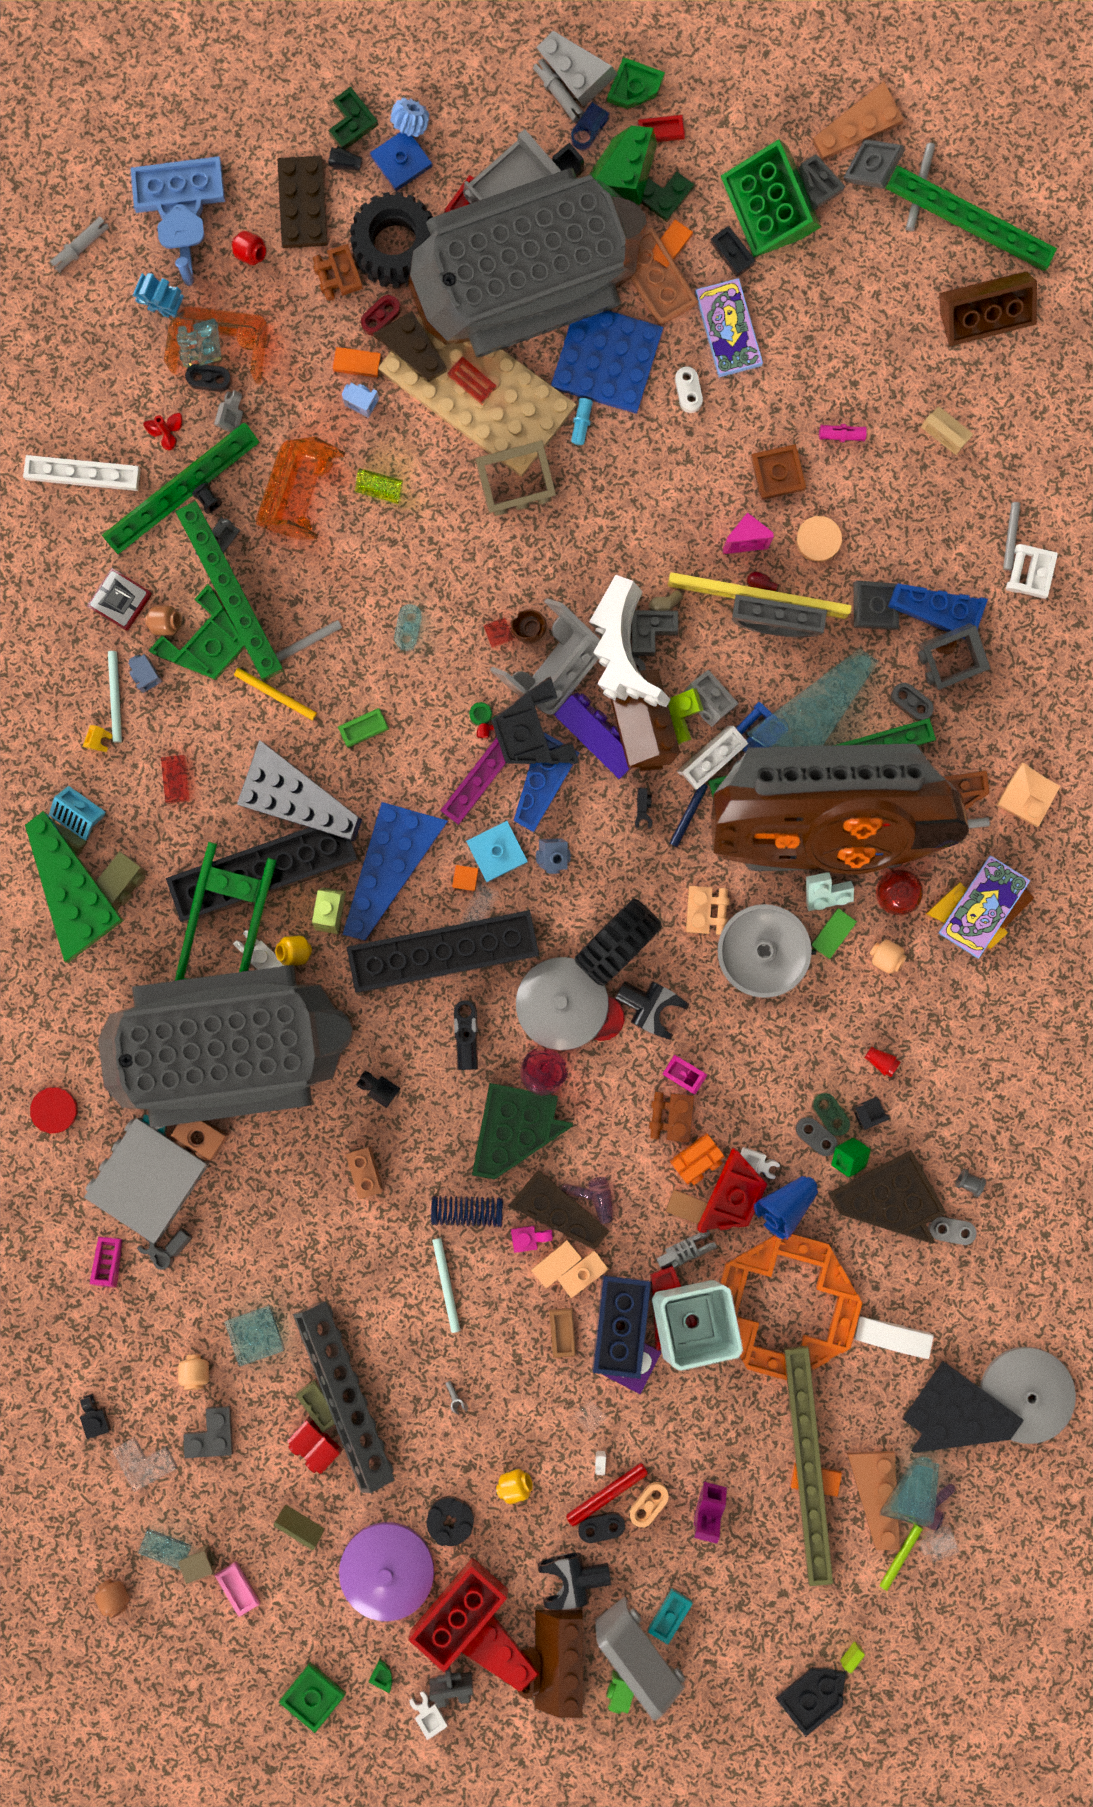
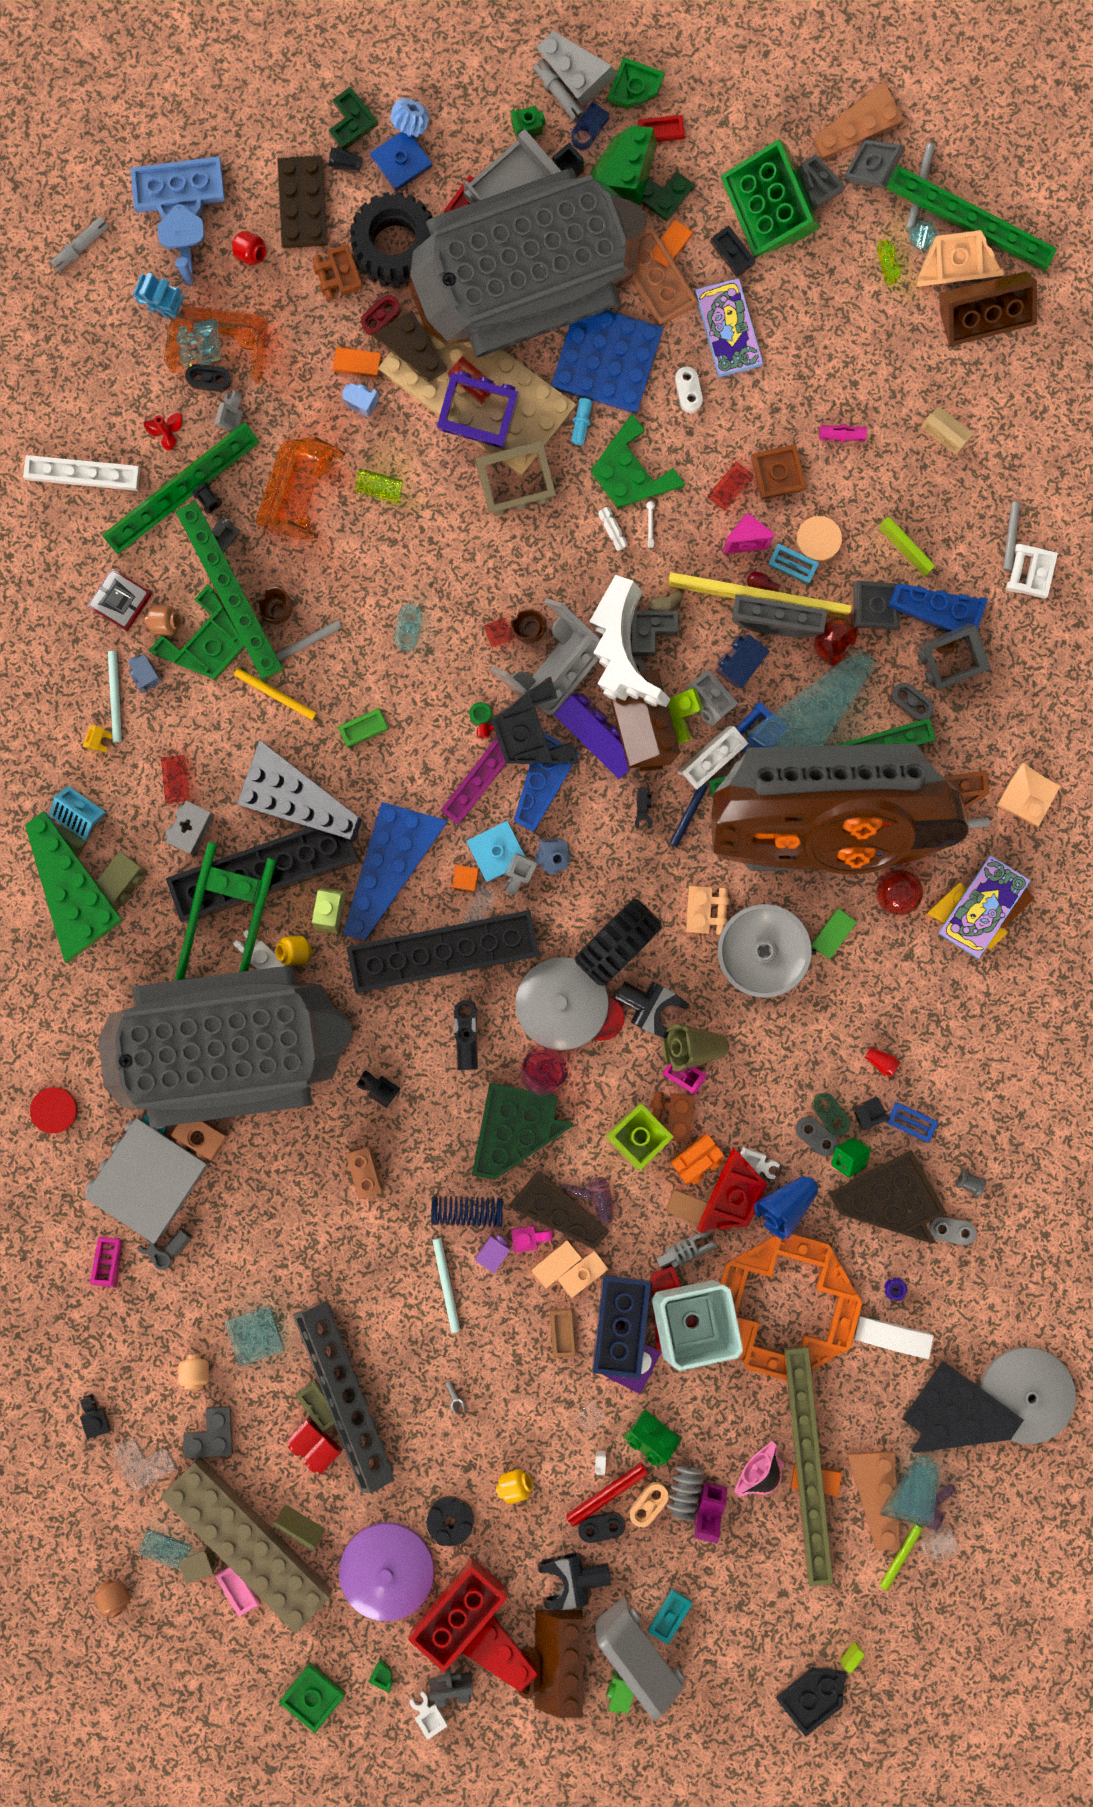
light aqua plate [806,872,854,911] -> none
light nougat head [870,939,907,974] -> none
none -> dark tan brick [161,1457,333,1634]
none -> light grey brick [165,801,214,856]
none -> reddish brown hair [259,586,293,624]
none -> dark purple window [437,371,520,450]
none -> medium lavender brick [475,1234,511,1273]
none -> light grey plate [504,852,538,896]
none -> green brick [510,105,546,140]
none -> green wing [590,414,685,509]
none -> white axle [599,507,628,551]
none -> lime slope [604,1103,673,1170]
none -> green bracket [623,1409,682,1466]
none -> white hinge [646,501,655,548]
none -> olive cone [662,1024,729,1071]
none -> light grey piece [667,1465,705,1521]
none -> clear red tile [707,461,754,512]
none -> dark blue brick [715,634,770,688]
none -> bright pink hat [734,1441,784,1496]
none -> medium azure tile [767,544,819,585]
none -> clear red cylinder [814,619,858,666]
none -> clear neon green plate [877,239,901,286]
none -> lime tile [878,517,935,577]
none -> dark purple plate [884,1277,907,1301]
none -> blue tile [885,1102,938,1143]
none -> clear light blue gear [908,221,938,249]
none -> light nougat wing [916,230,1004,287]

